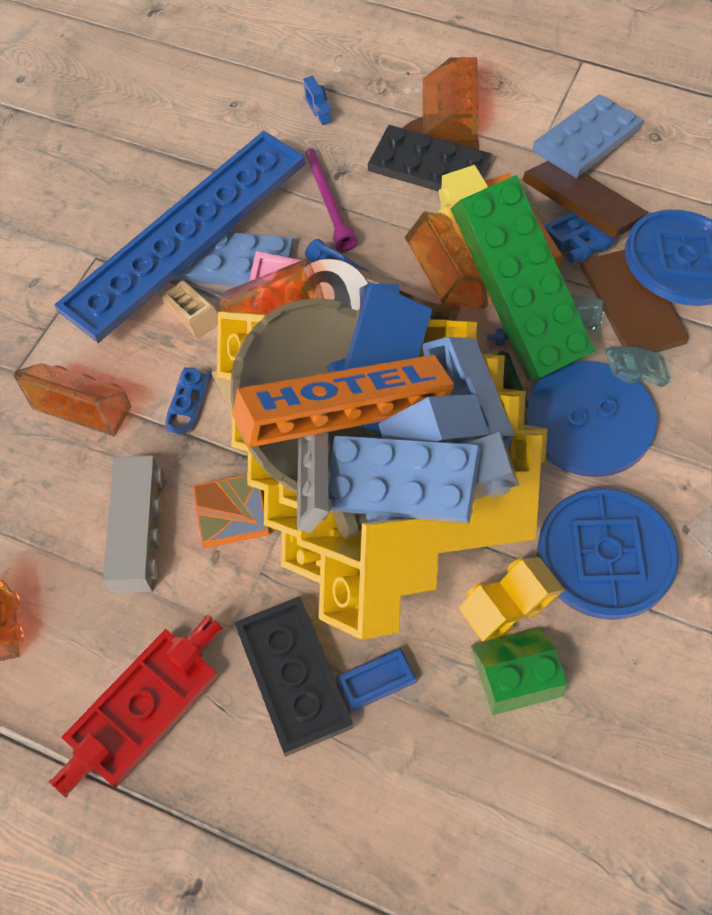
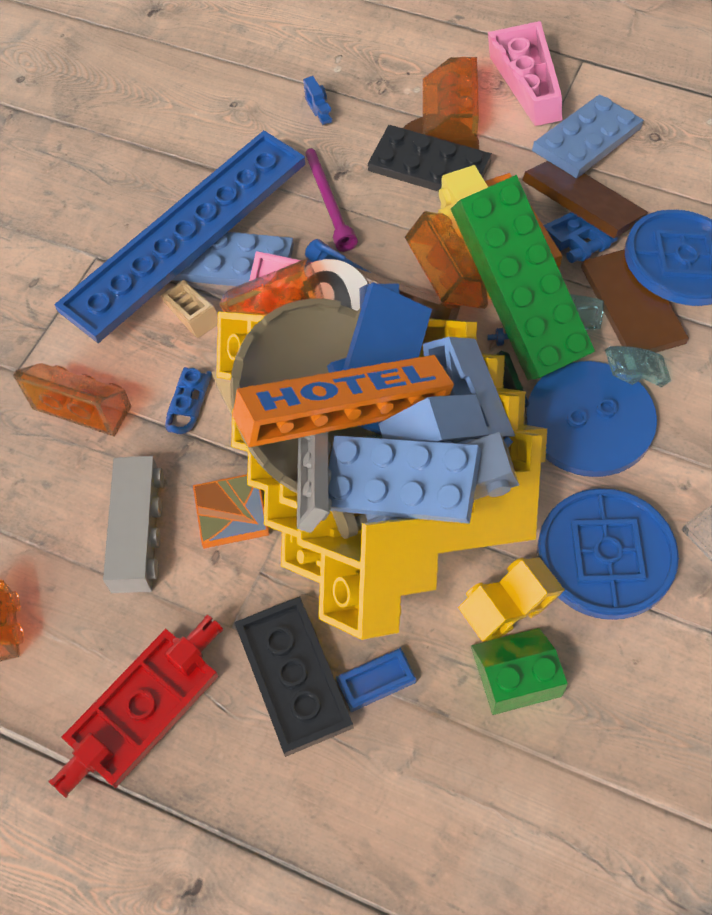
none -> bright pink wedge [488,21,562,126]

